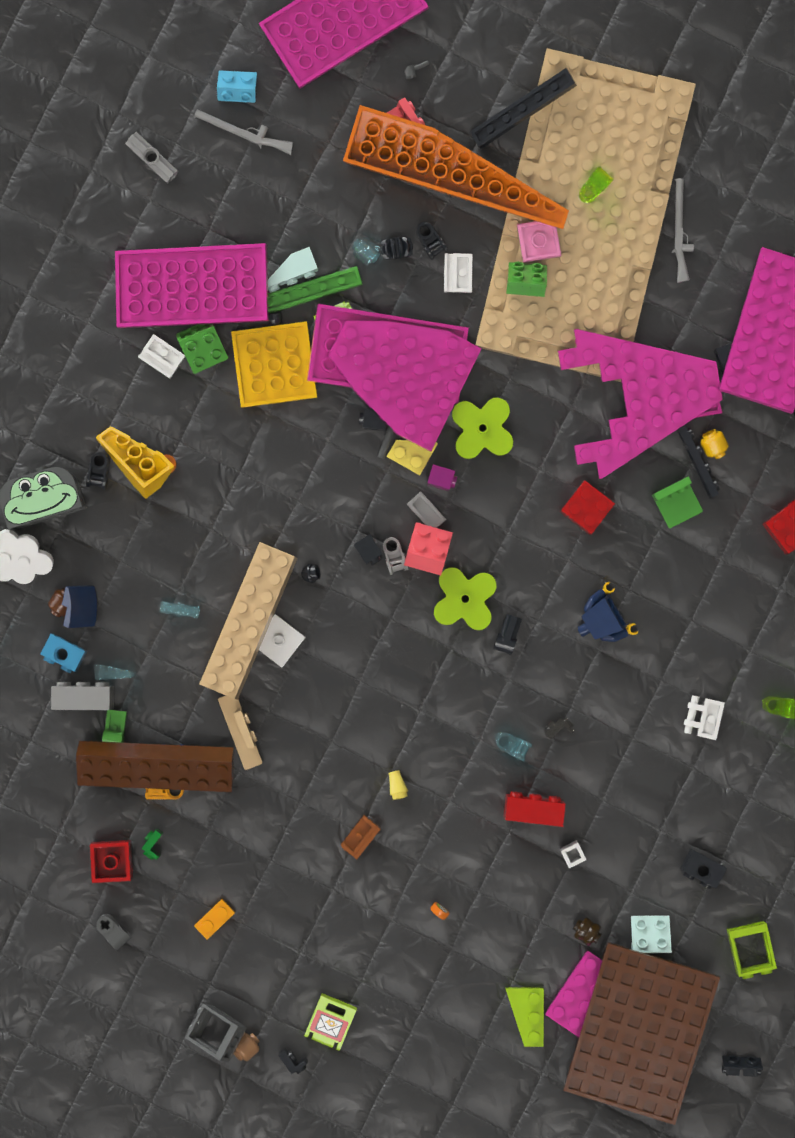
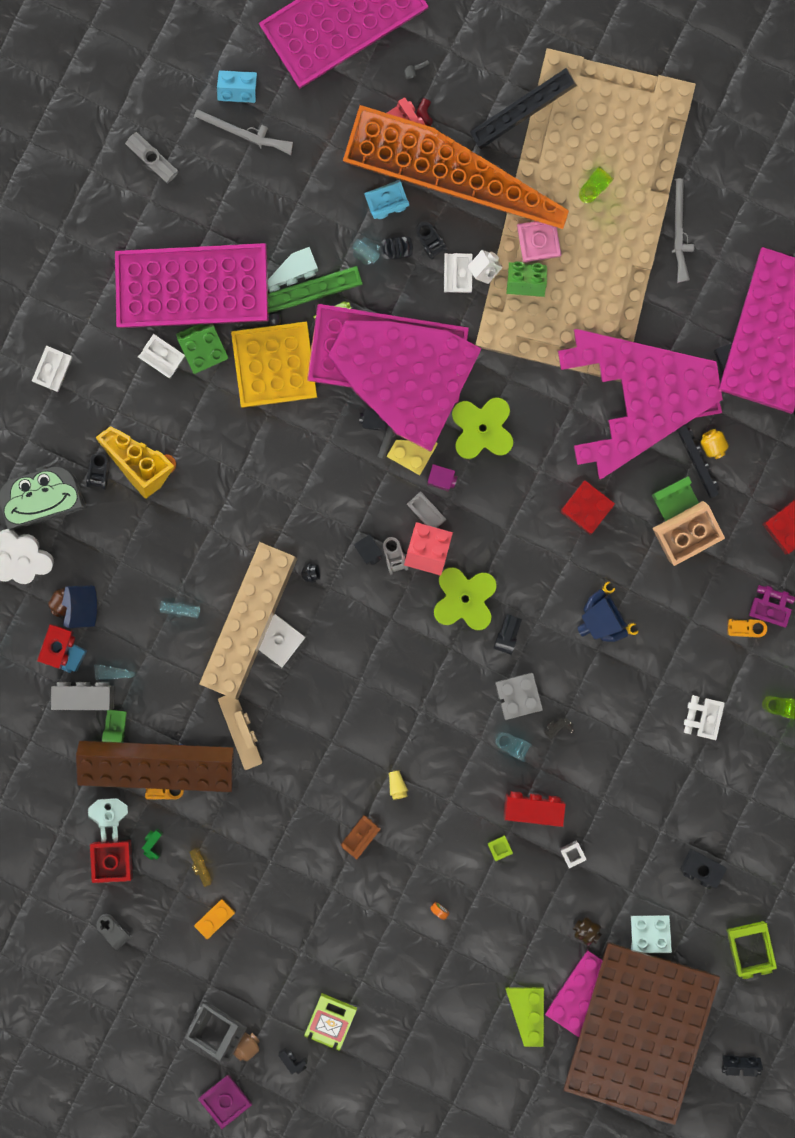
none -> white plate [32,346,73,392]
none -> red brick [37,624,76,669]
none -> light aqua hinge [88,798,128,843]
none -> clear yellow plate [189,848,212,887]
none -> magenta plate [198,1074,252,1129]
none -> medium azure bracket [364,180,410,219]
none -> dark red arm [416,98,433,126]
none -> white brick [468,250,503,284]
none -> lime plate [487,835,513,861]
none -> light grey piece [495,672,543,720]
none -> light nougat brick [652,501,725,566]
none -> light orange piece [727,619,767,637]
none -> magenta plate [748,585,795,628]

